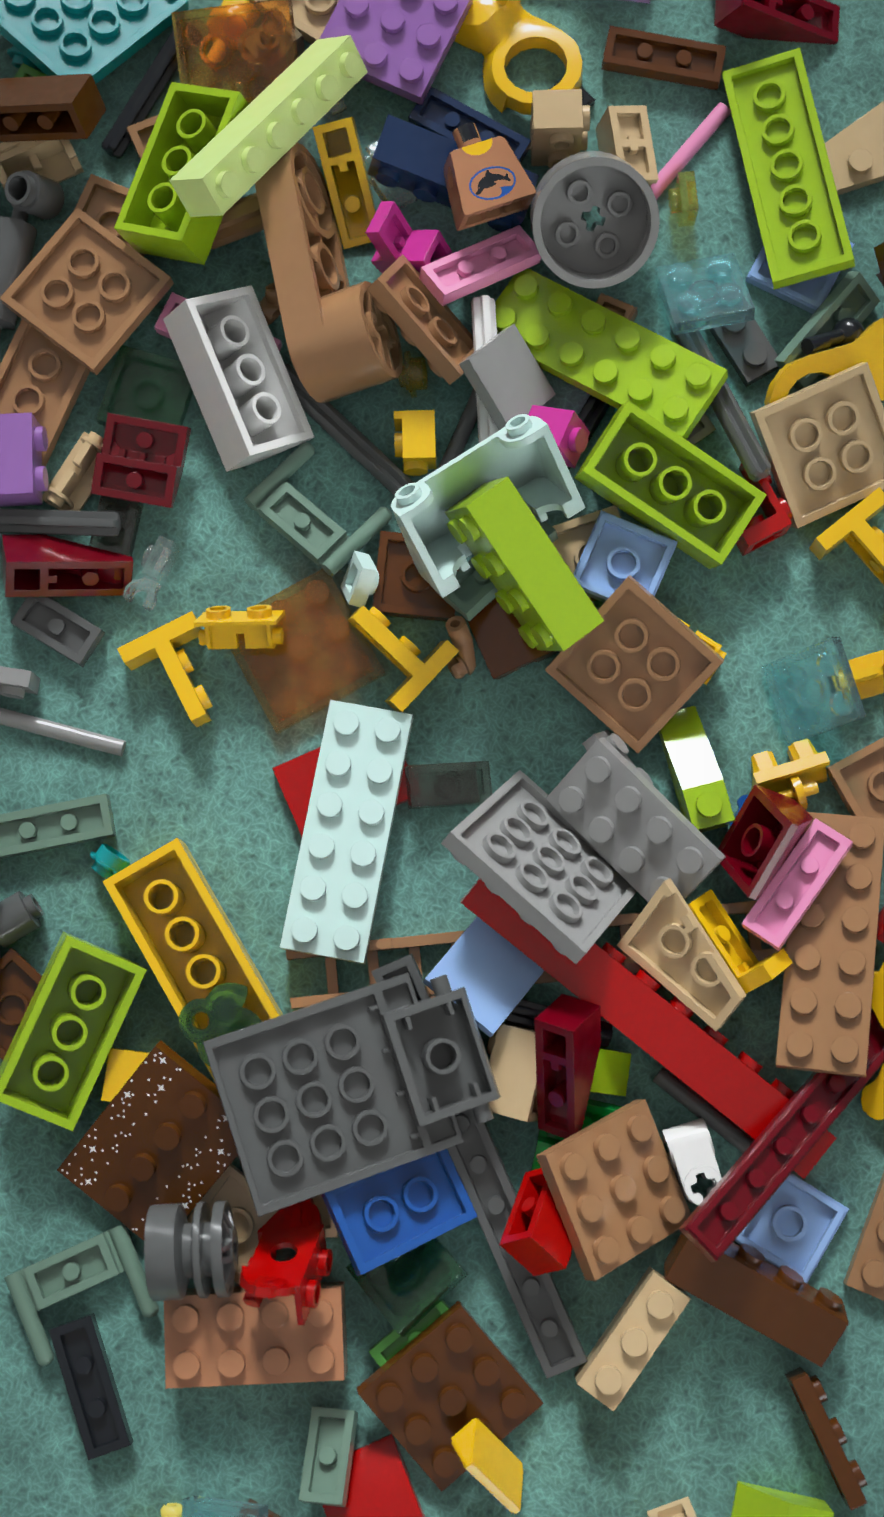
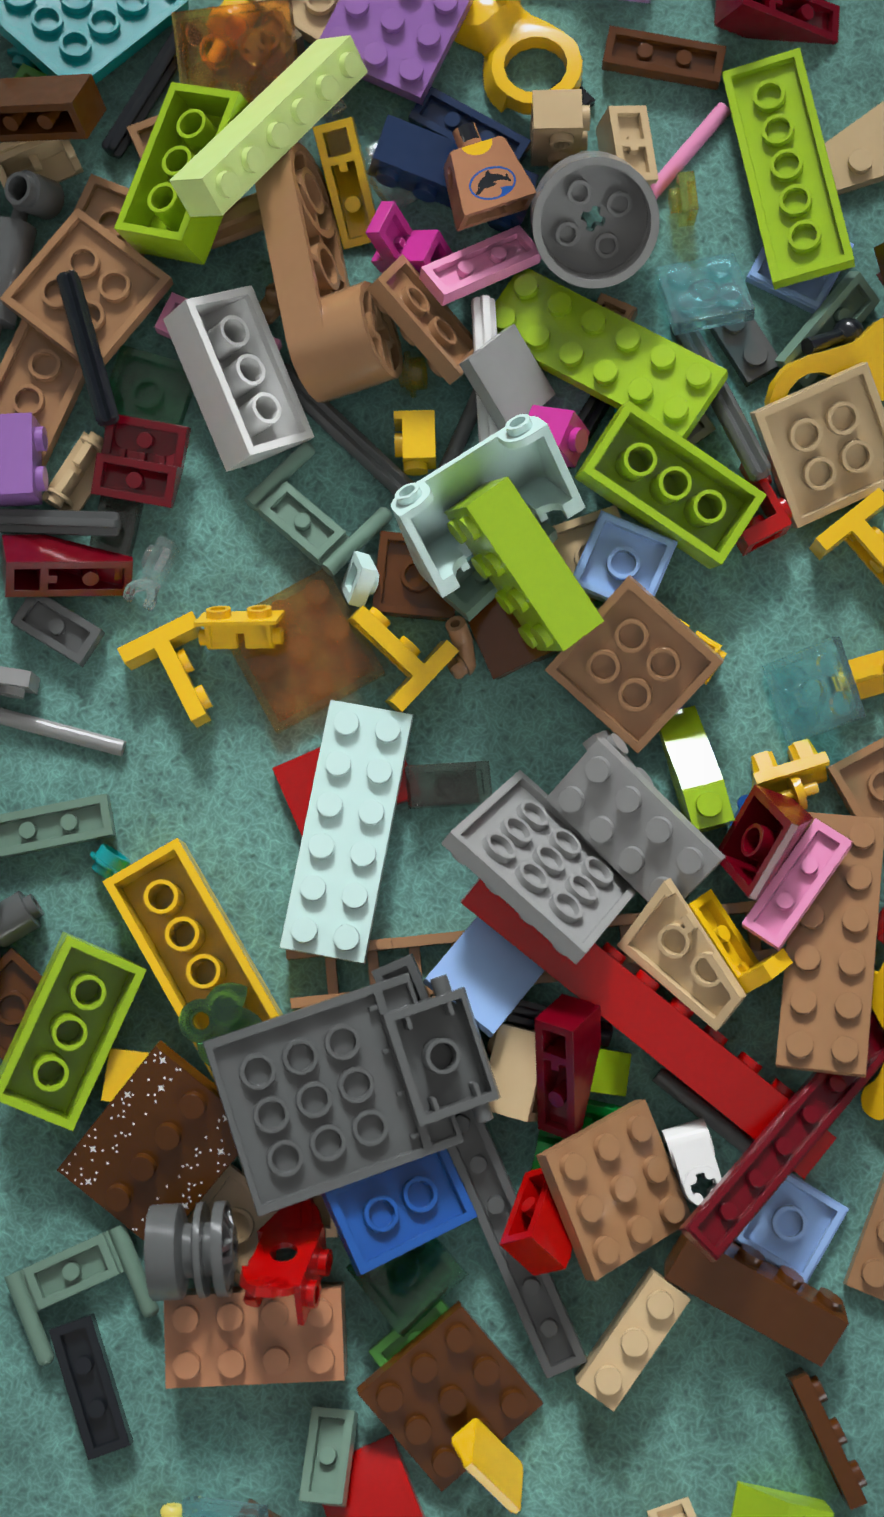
none -> black axle [56,270,119,427]

